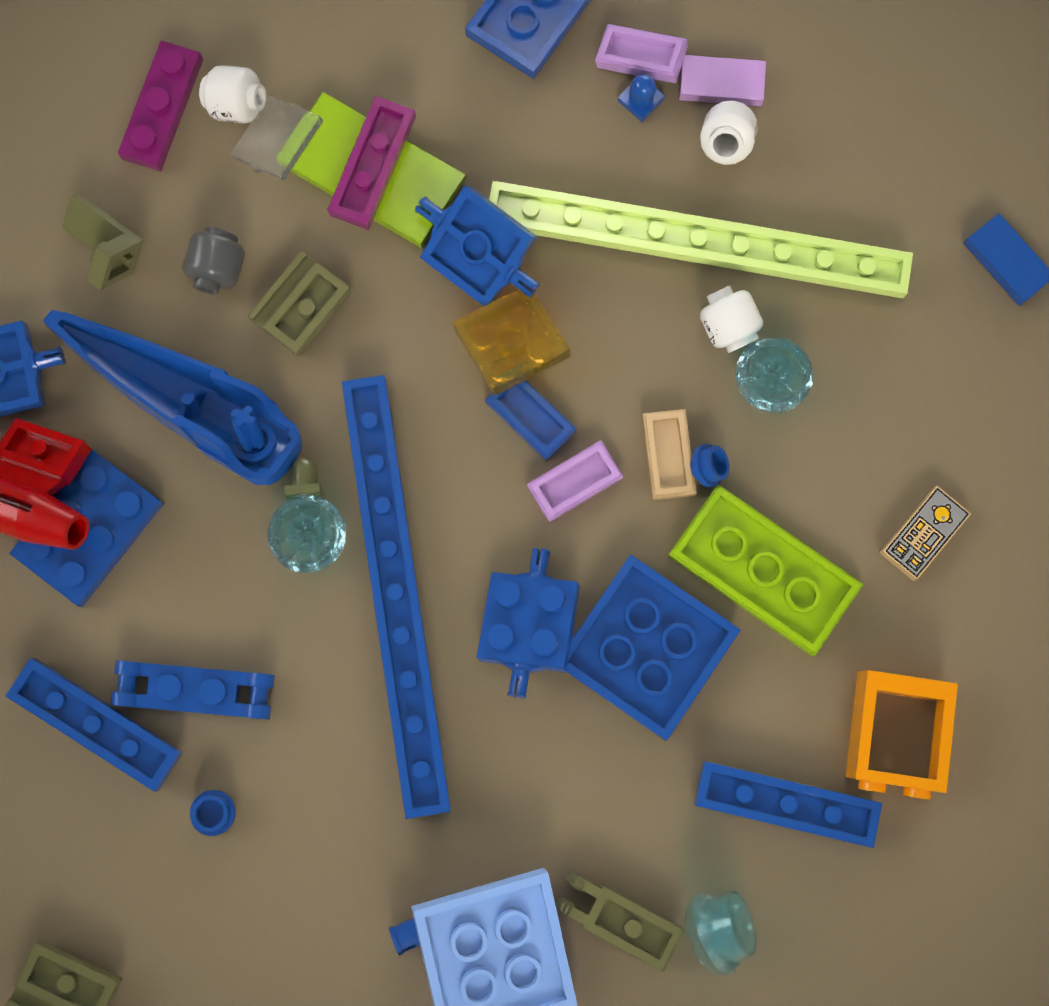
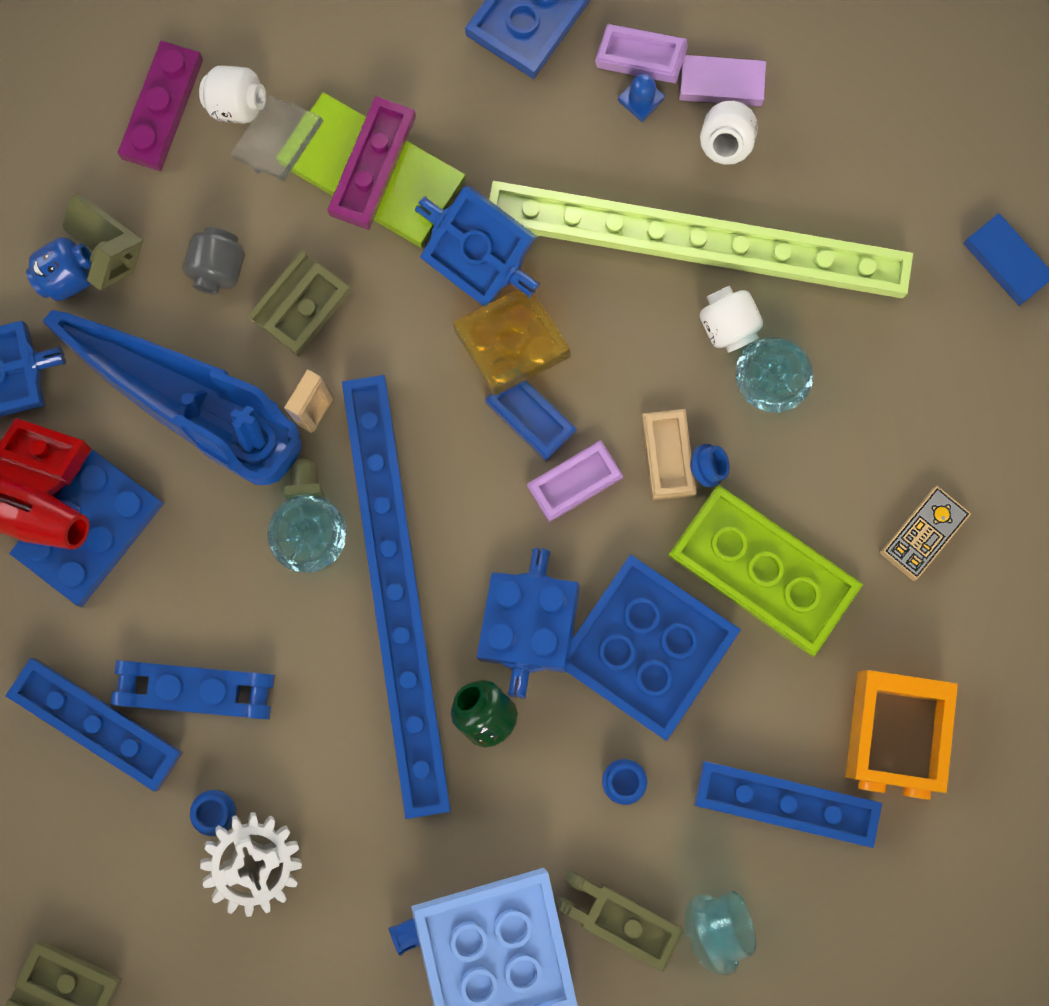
none -> blue head [26,237,92,301]
none -> white gear [200,812,302,917]
none -> tan tile [284,369,334,433]
none -> dark green head [451,680,518,748]
none -> blue plate [602,759,647,805]

